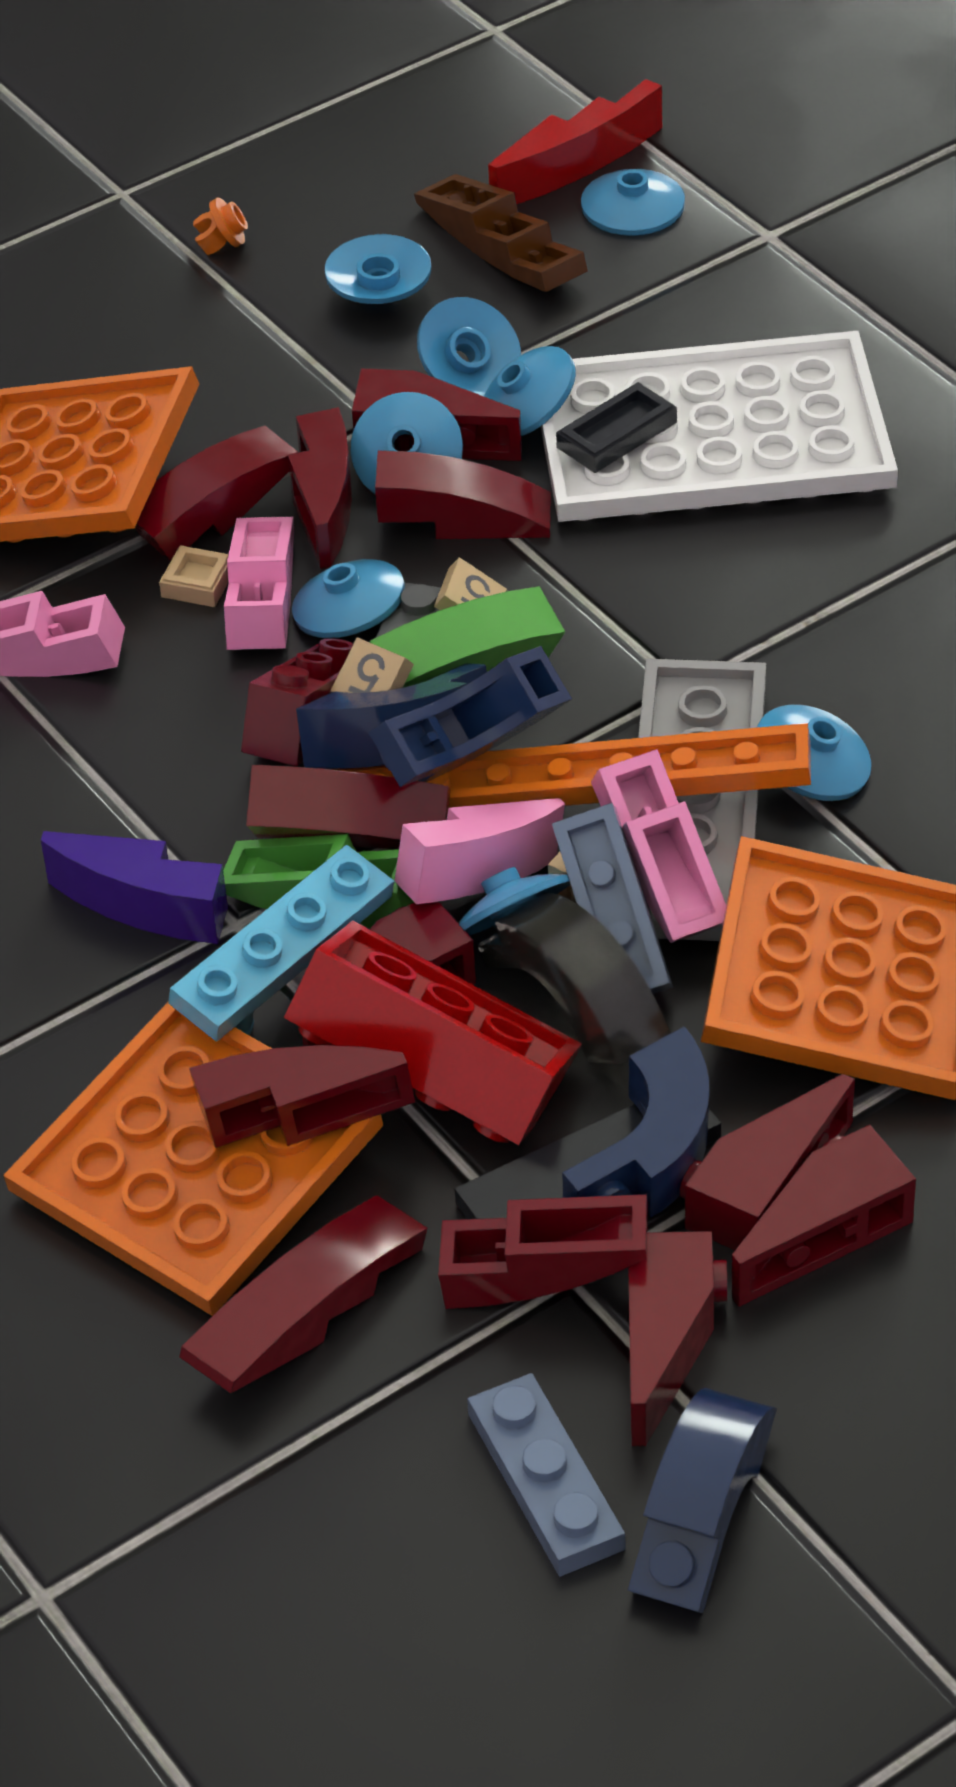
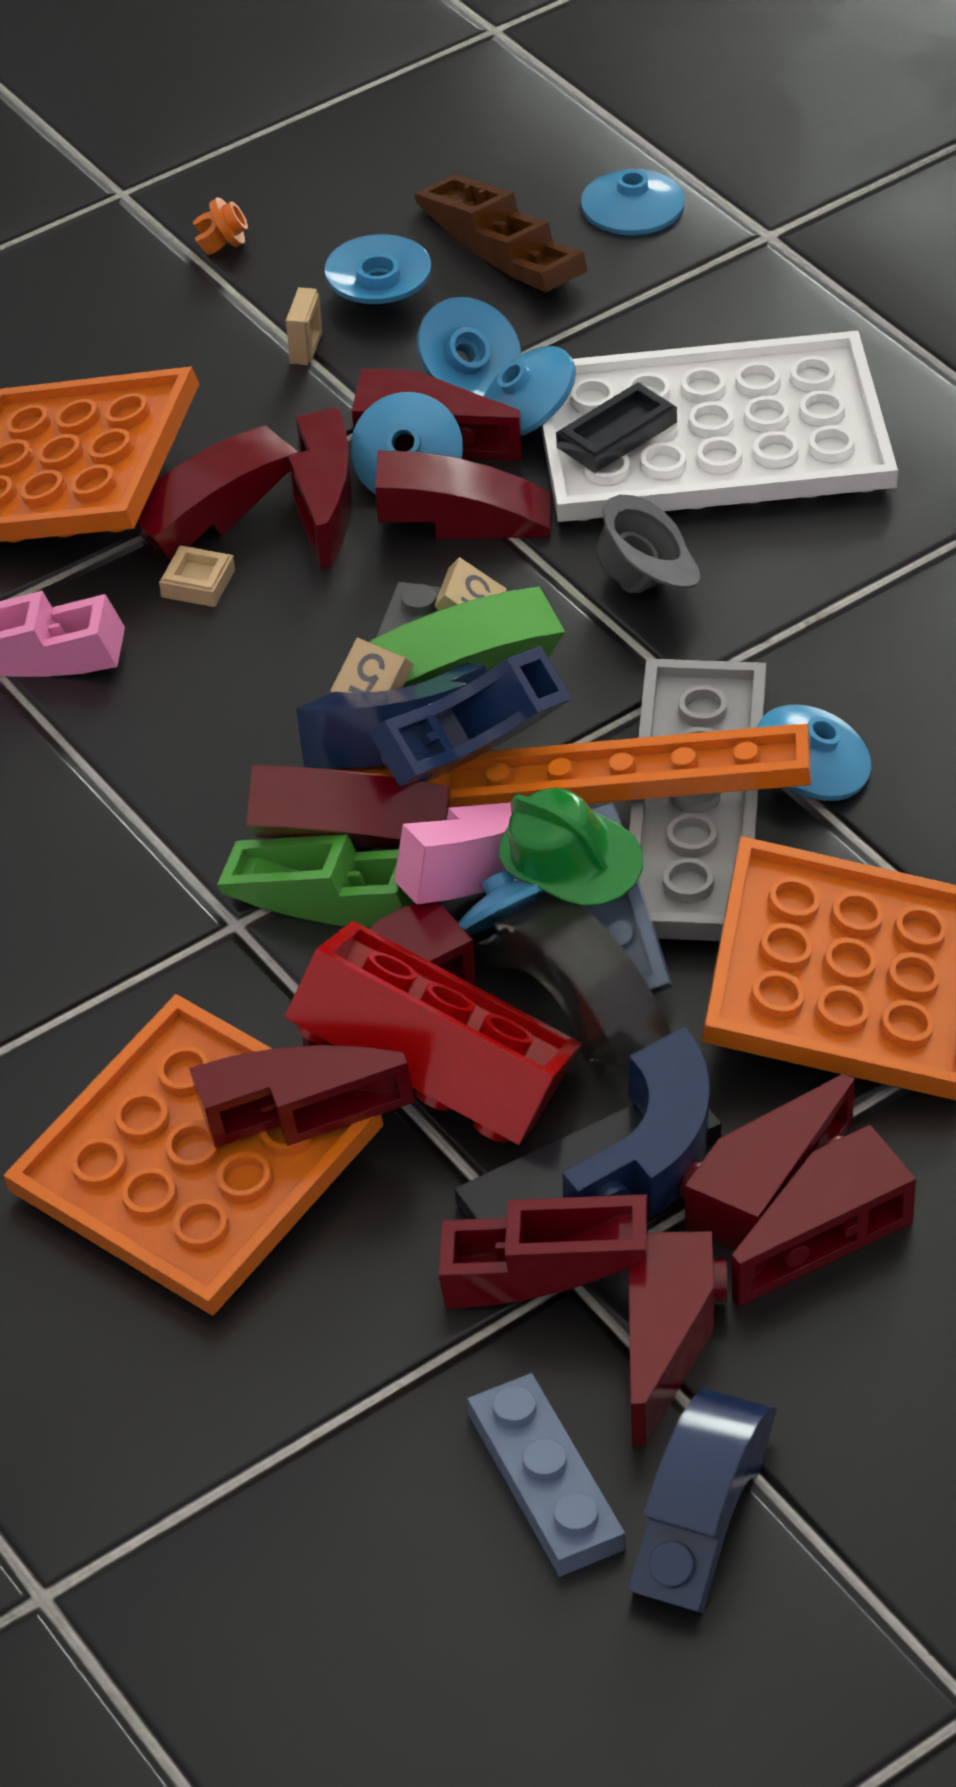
dark purple slope [41,831,228,944] -> none
medium azure plate [168,845,394,1042] -> none
dark red slope [179,1195,428,1393] -> none
bright pink slope [224,517,294,650] -> none
dark red slope [241,638,353,766] -> none
dark azure dish [292,559,405,638] -> none
red slope [488,79,663,204] -> none
bright pink slope [591,749,726,943] -> none
none -> tan tile [286,287,322,365]
none -> green piece [499,788,643,906]
none -> dark grey piece [597,494,701,594]

